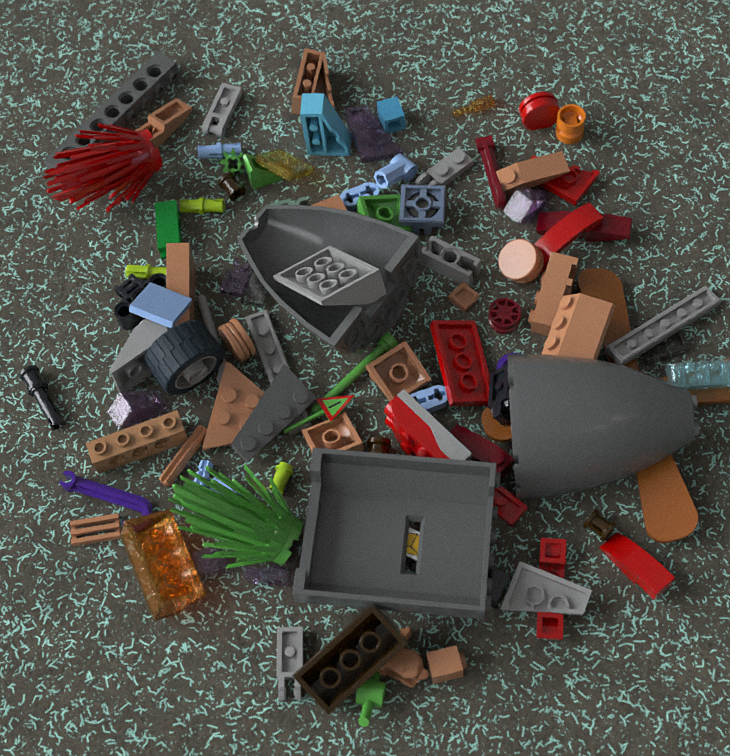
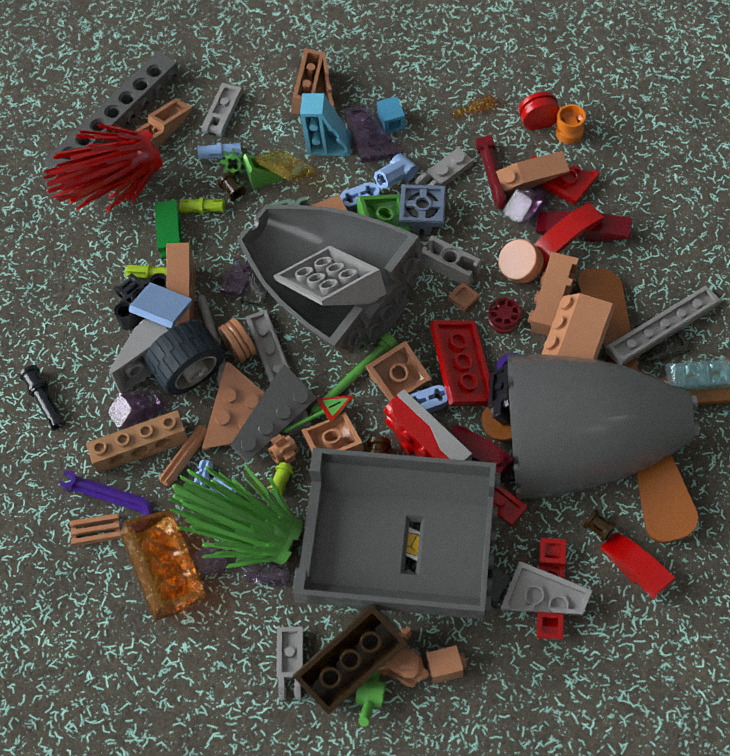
none -> nougat gear [268,434,298,464]

